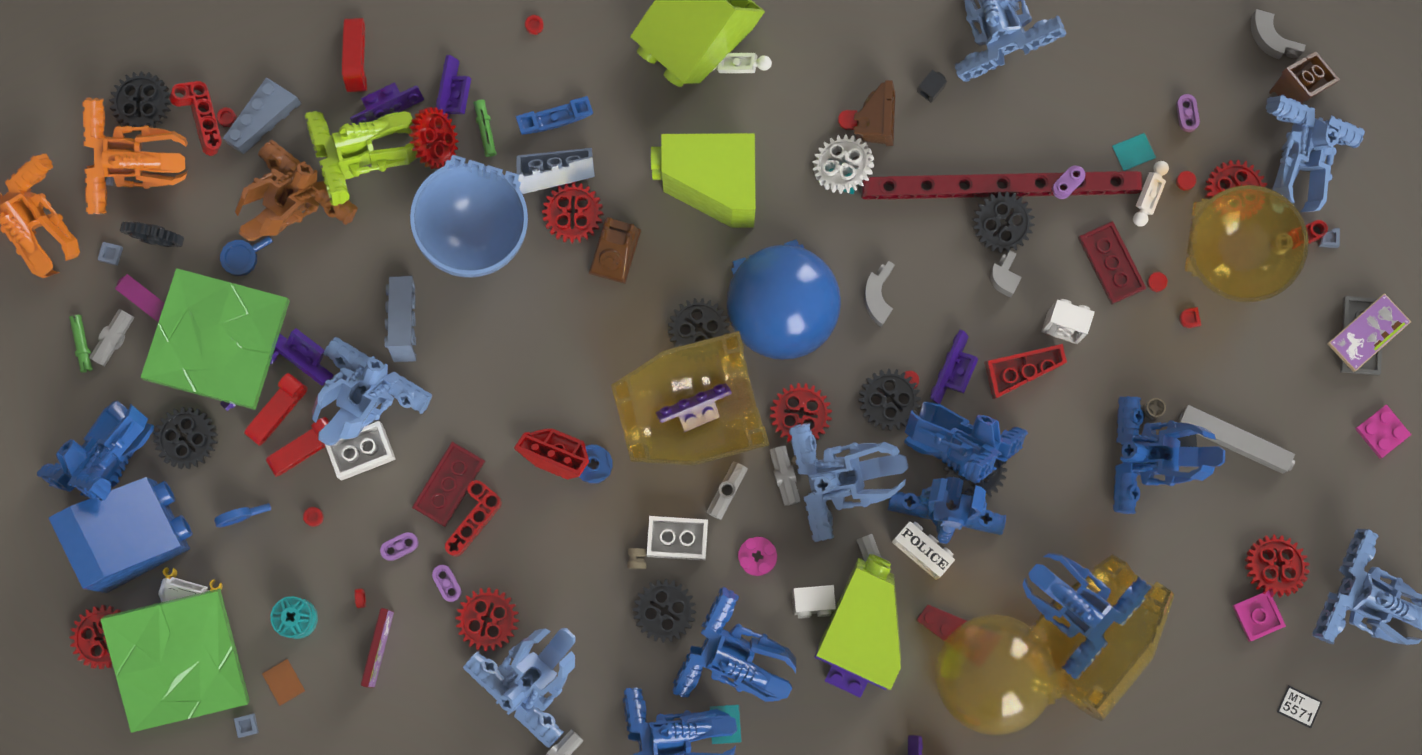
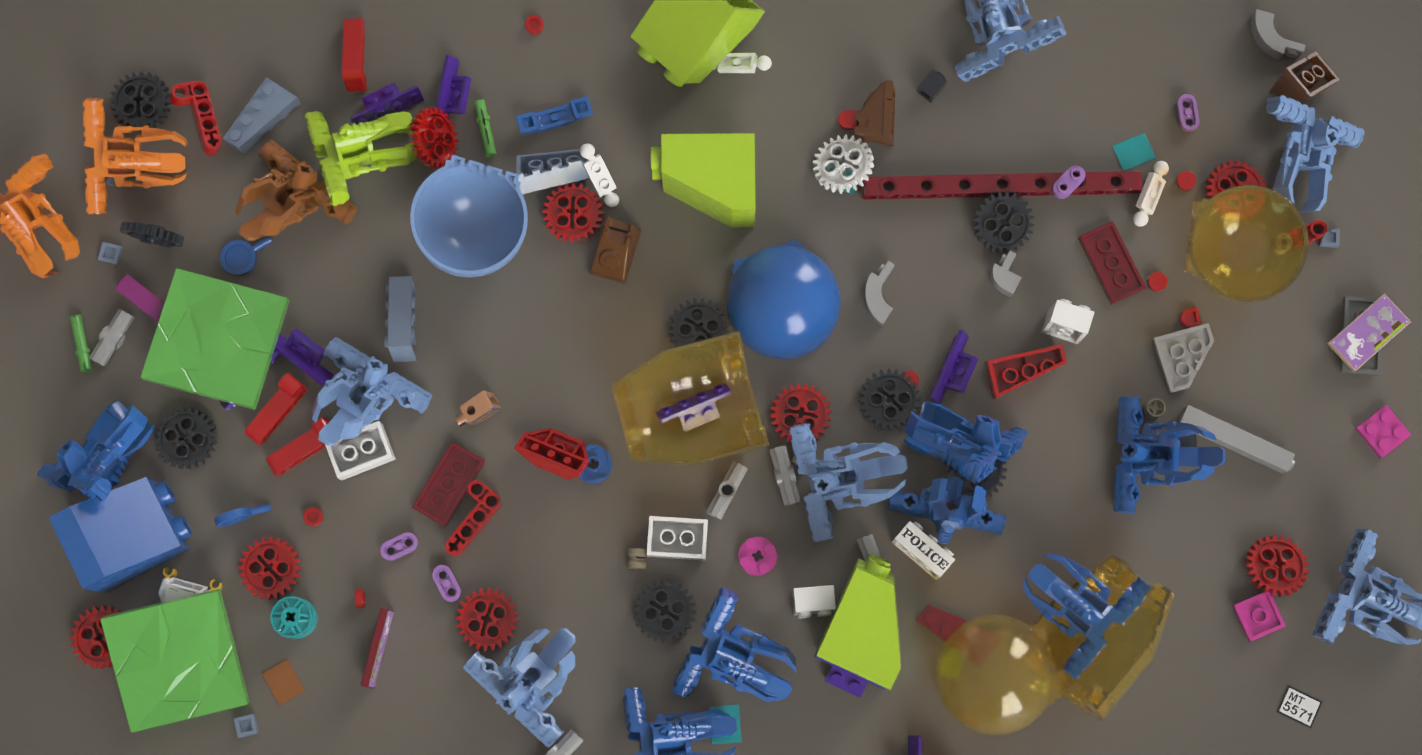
red tile [217,107,237,127] -> none
none -> red gear [238,536,303,600]
none -> nougat torso [455,390,502,427]
none -> white plate [580,143,619,207]
none -> light grey plate [1152,323,1214,394]

